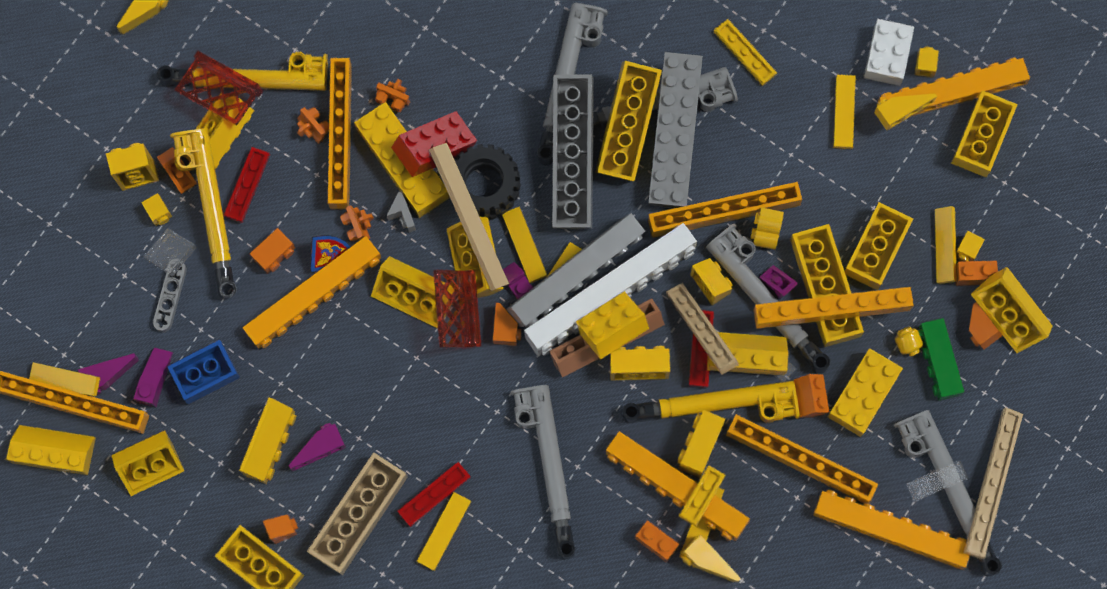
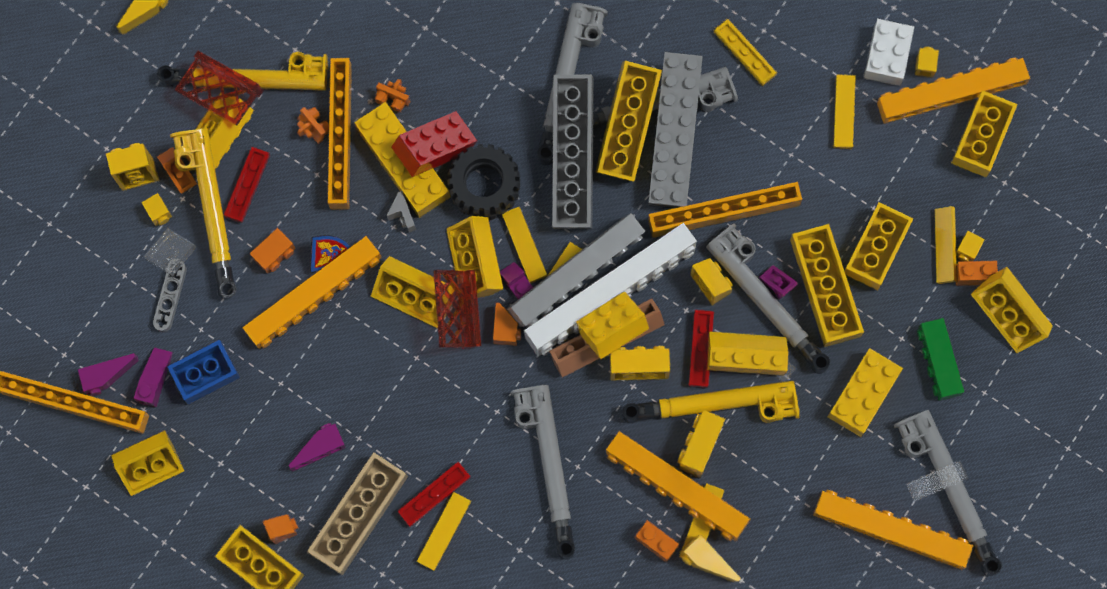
yellow slope [6,425,96,475] -> none
yellow tile [29,362,100,396] -> none
yellow slope [239,398,296,484] -> none
orange hips [340,205,374,242] -> none
tan tile [429,143,509,291] -> none
tan tile [666,283,739,374] -> none
yellow tile [679,465,726,526] -> none
light orange brick [726,414,878,504] -> none
yellow brick [750,207,784,250] -> none
light orange brick [754,287,914,329] -> none
orange brick [793,374,829,418] -> none
yellow slope [874,93,937,131] -> none
yellow head [895,326,923,356] -> none
tan tile [964,407,1023,559] -> none
orange slope [969,302,1003,349] -> none

